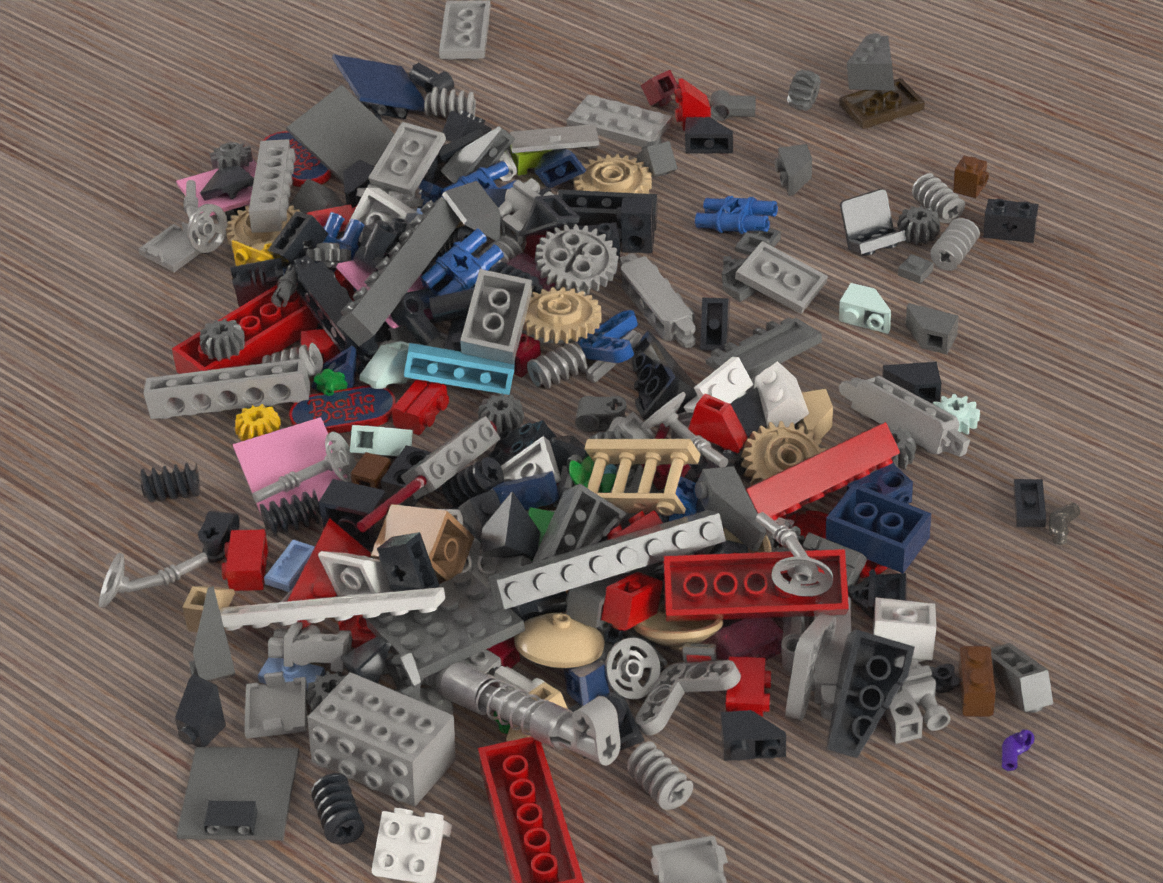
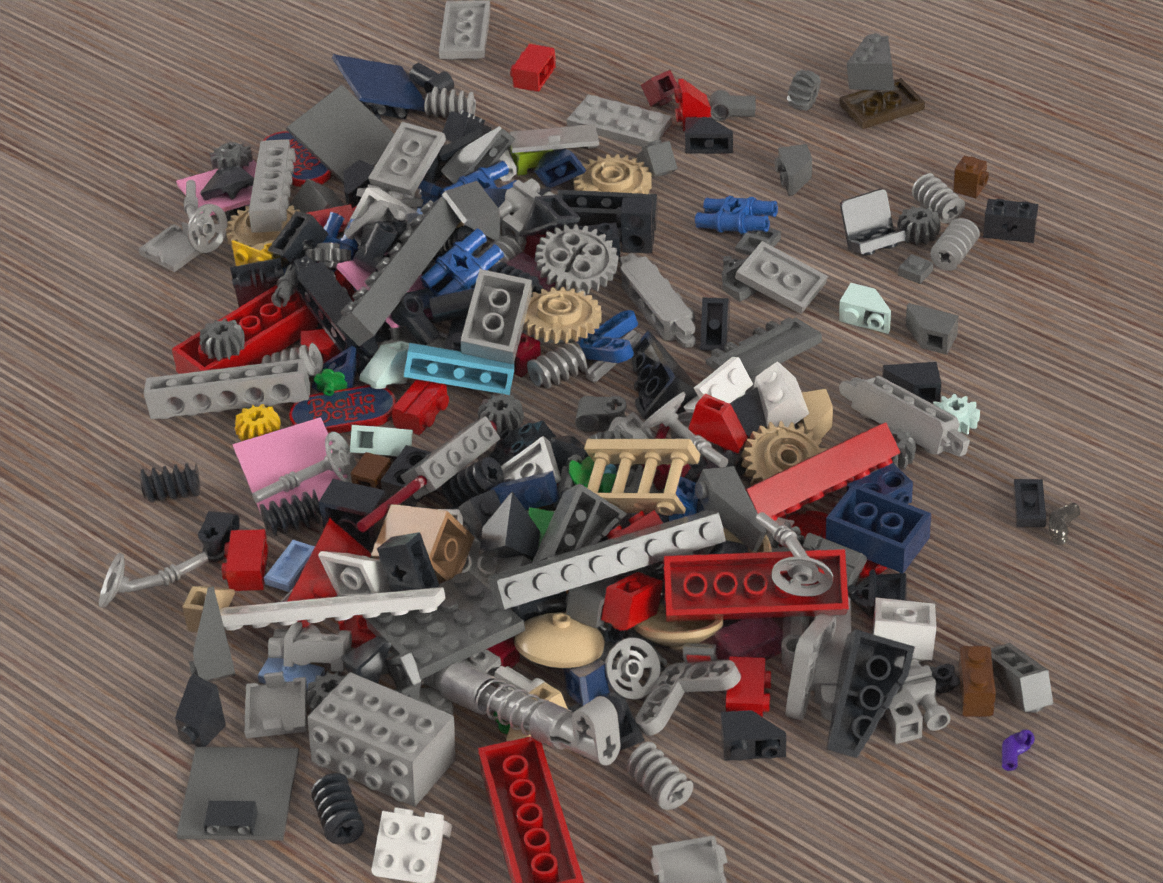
none -> light grey piece [344,199,407,249]
none -> red brick [510,43,556,92]

